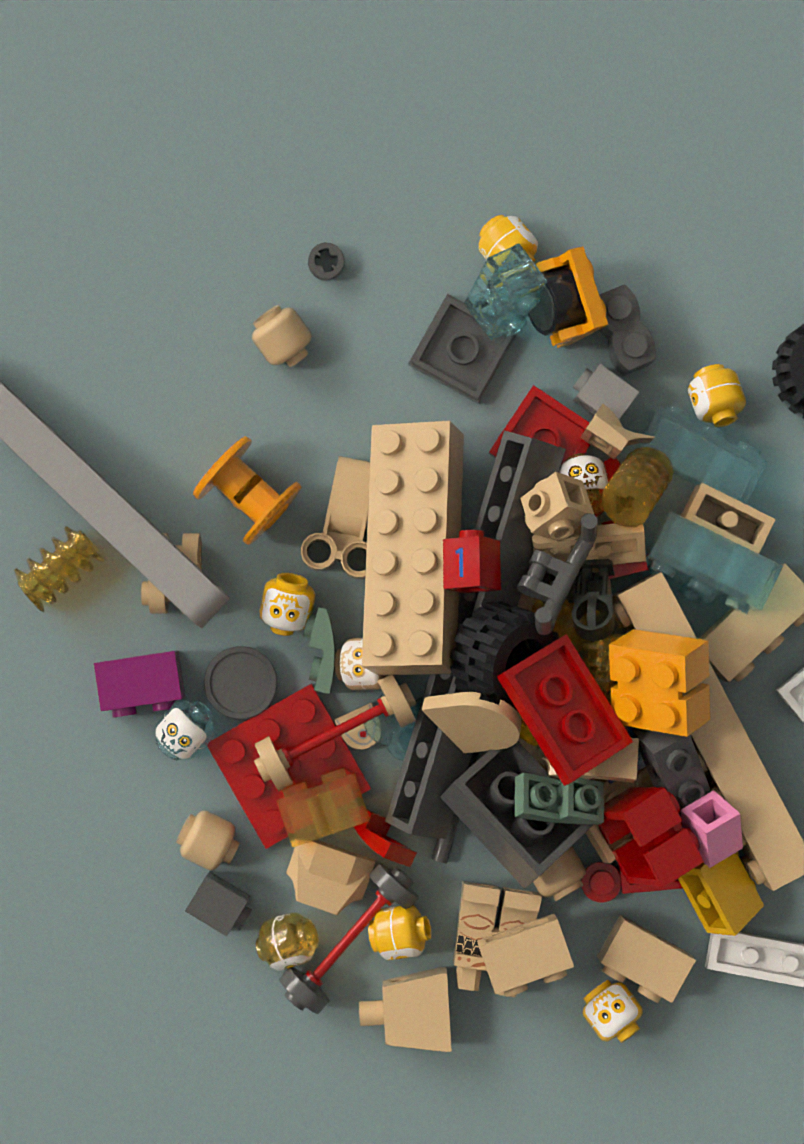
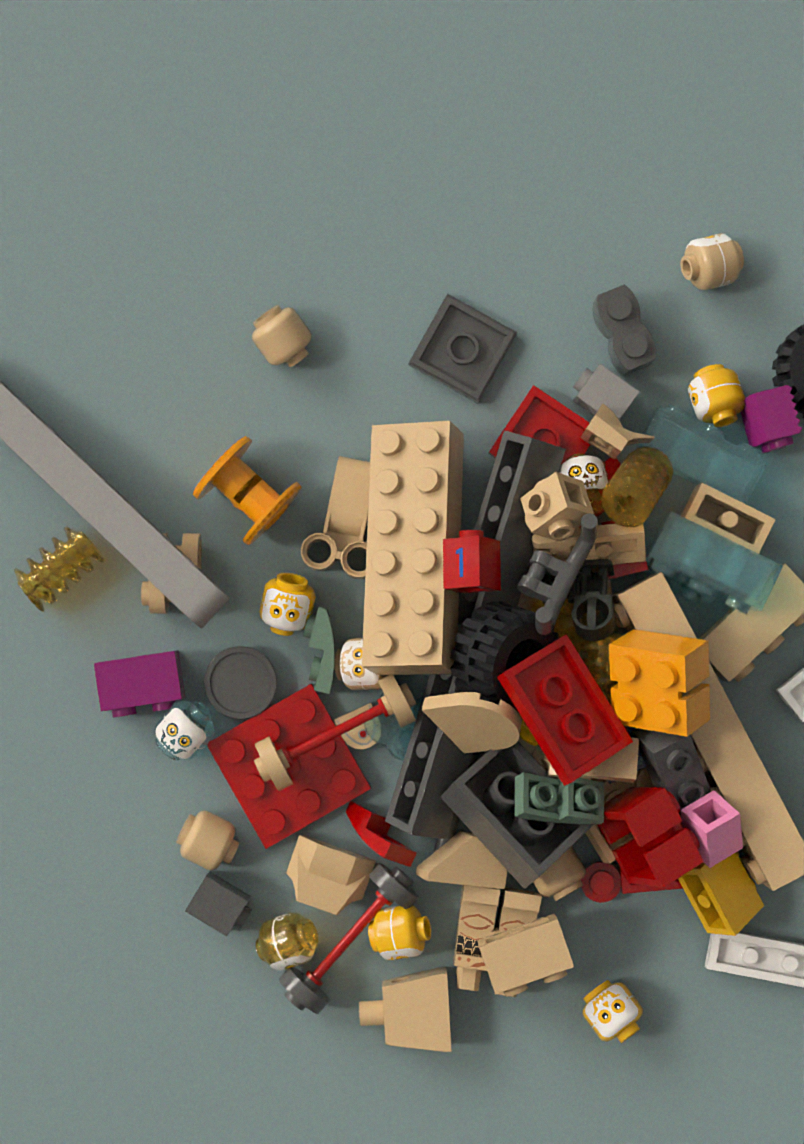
clear yellow brick [276,768,370,848] -> none
dark grey bush [308,242,344,280] -> none
clear light blue brick [464,244,547,340] -> none
yellow head [478,215,538,275] -> none
piece [525,246,609,348] -> none
tan brick [597,914,696,1003] -> none
none -> tan slope [416,831,507,889]
none -> tan head [680,233,744,290]
none -> magenta brick [741,385,802,454]

